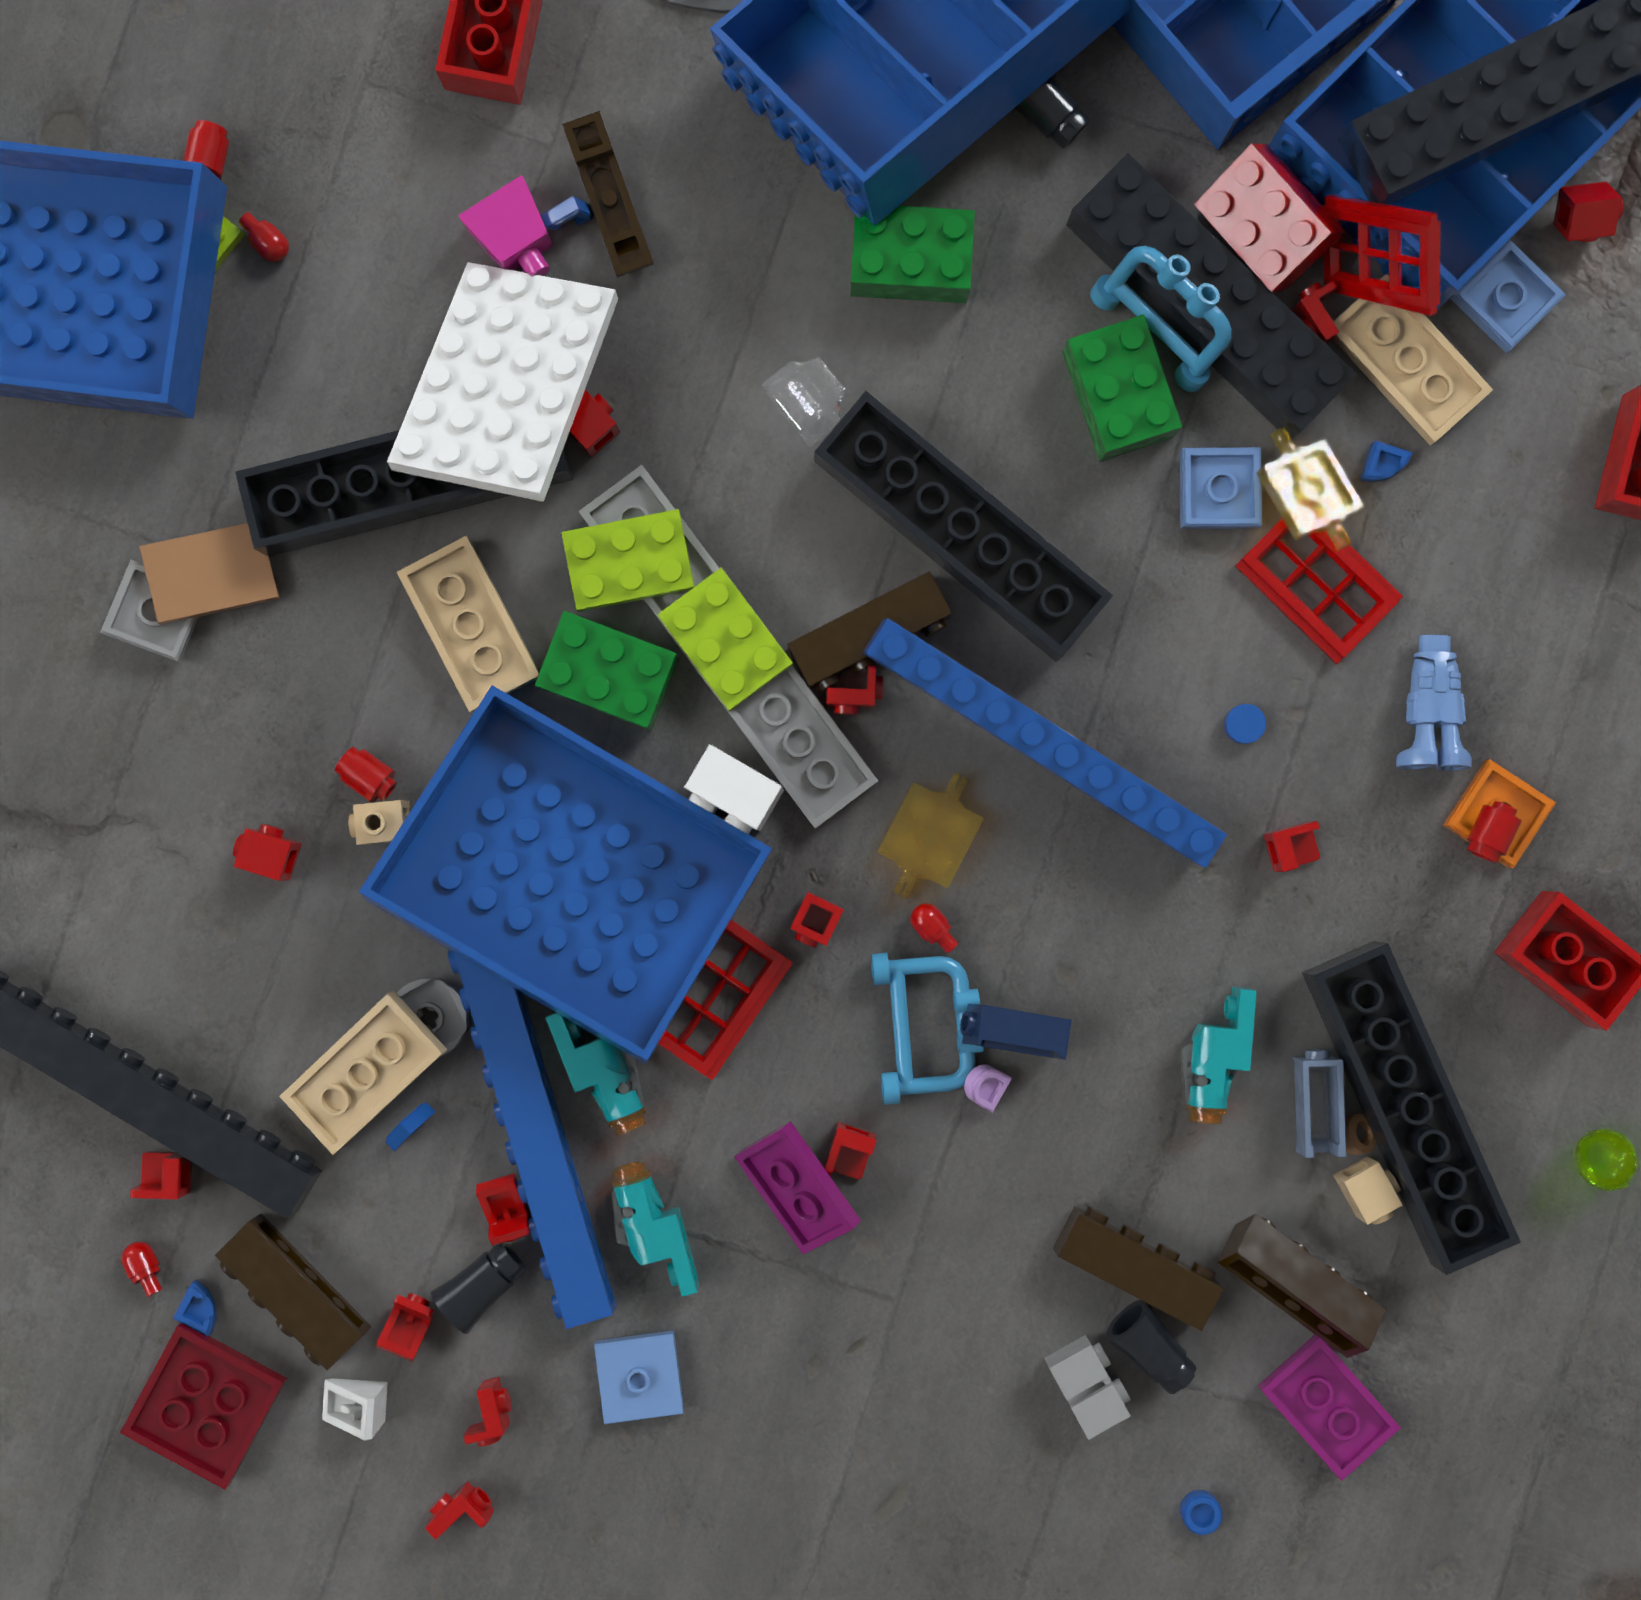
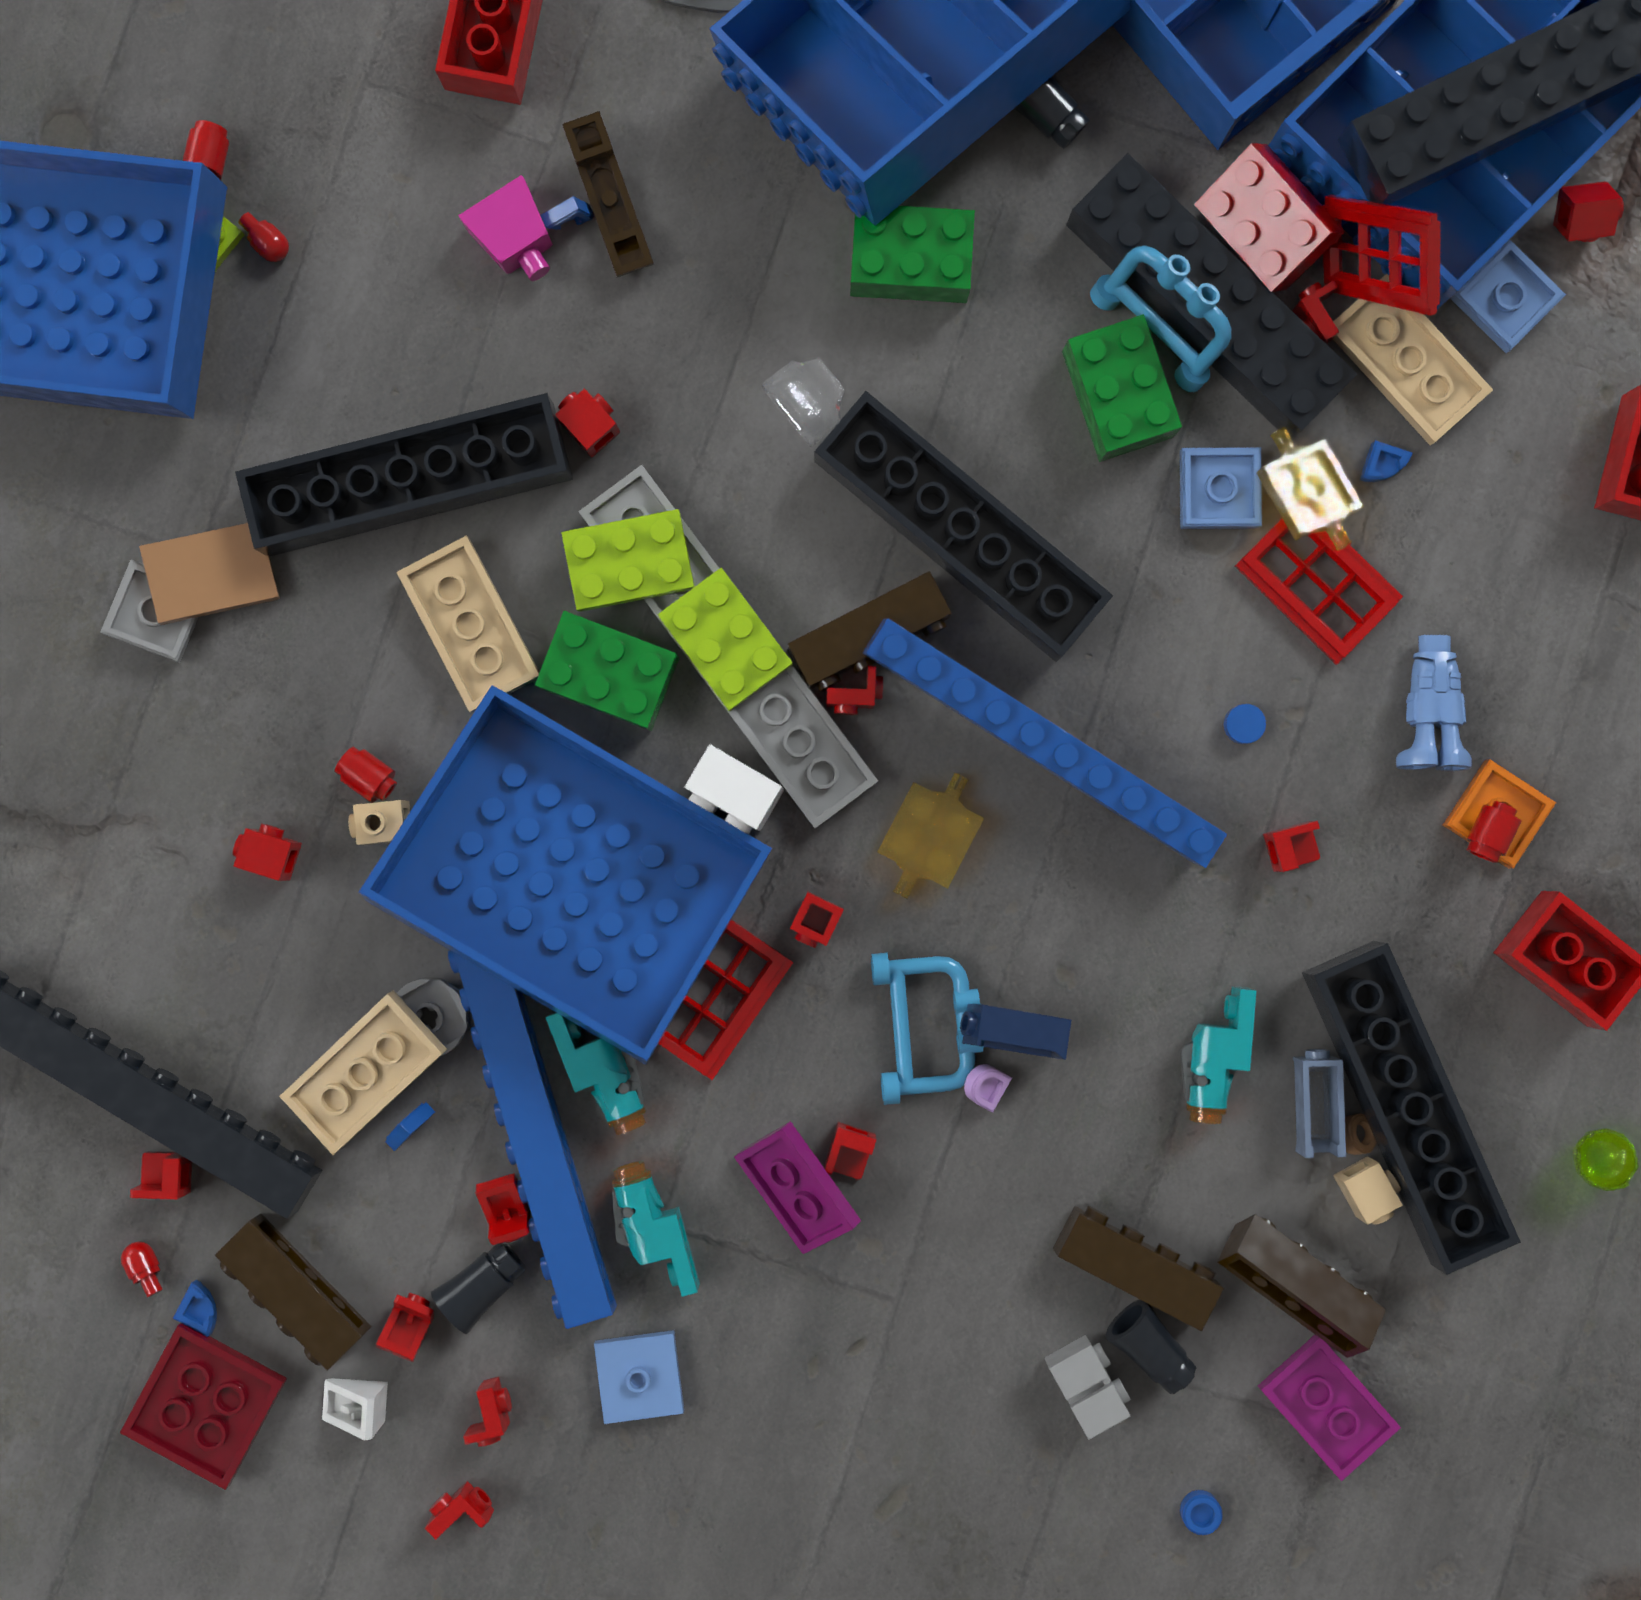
white plate [387,262,618,502] -> none
red cylinder [910,903,958,954] -> none

